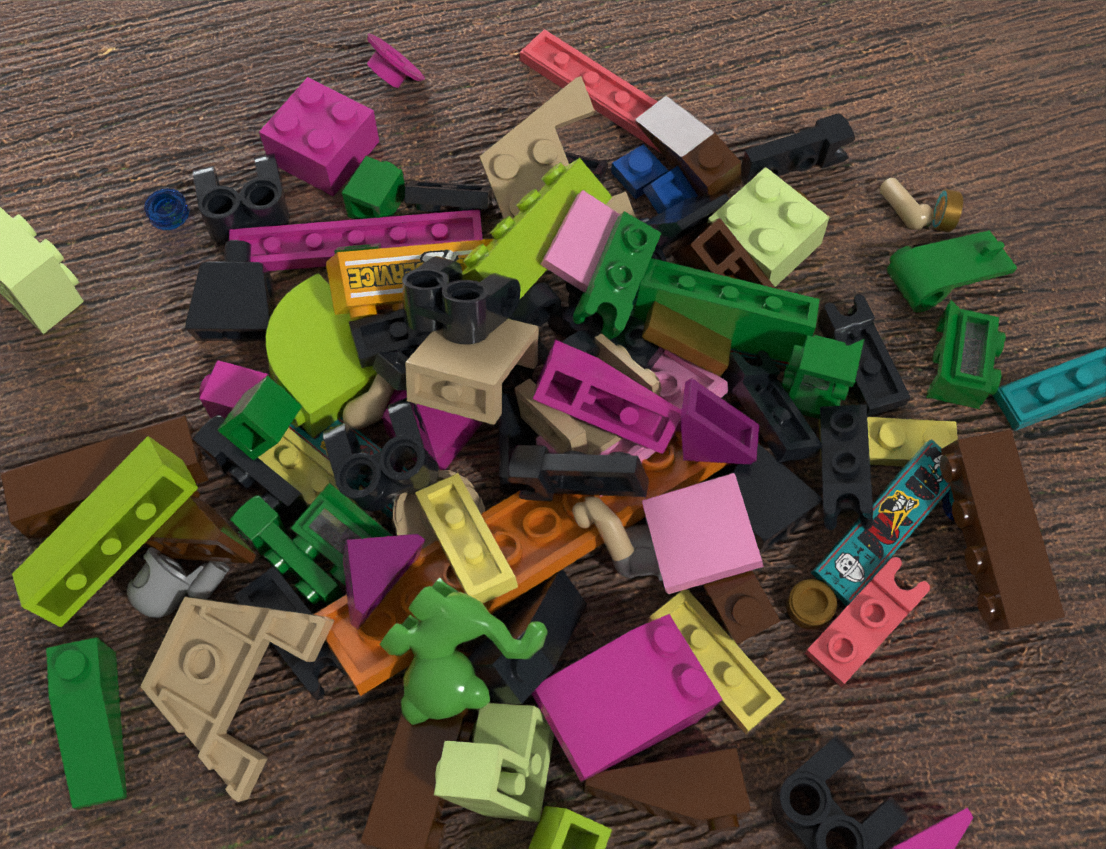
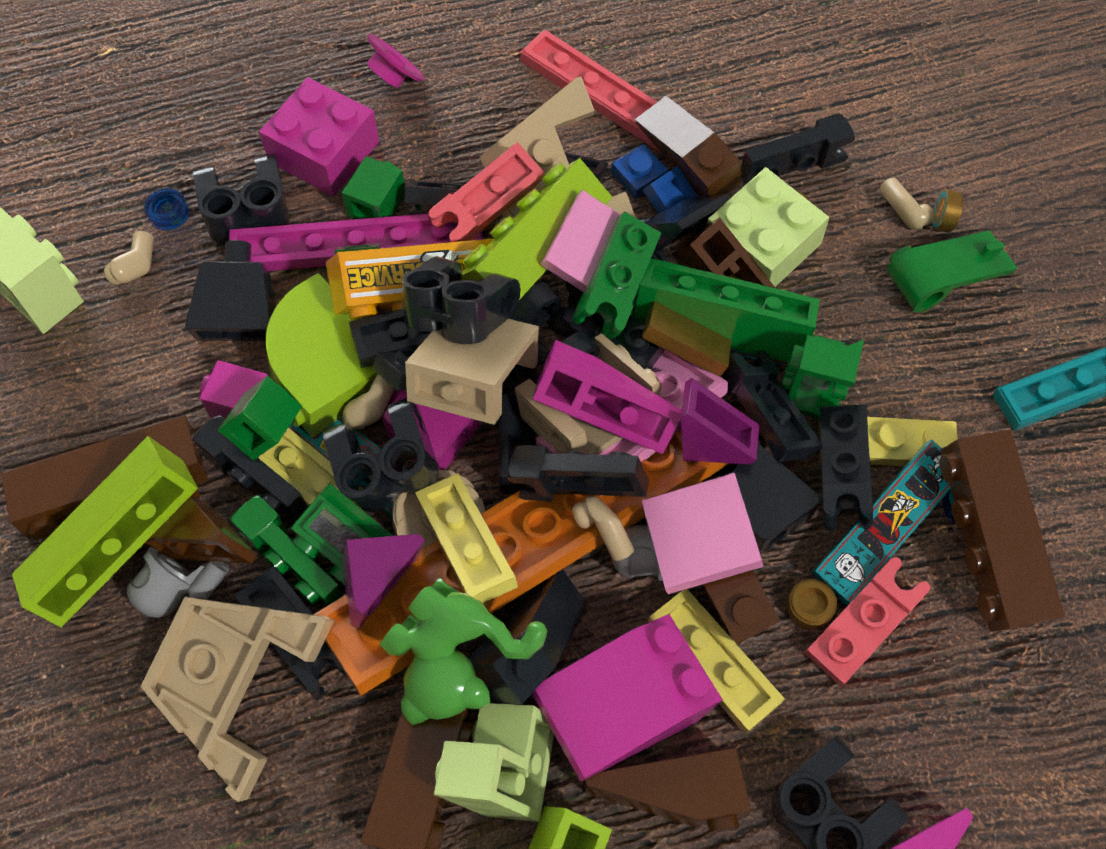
green slope [46,637,127,809] -> none
black plate [818,294,911,417] -> none
green window [926,300,1006,409] -> none
none -> tan arm [104,231,154,285]
none -> coral plate [428,142,545,242]

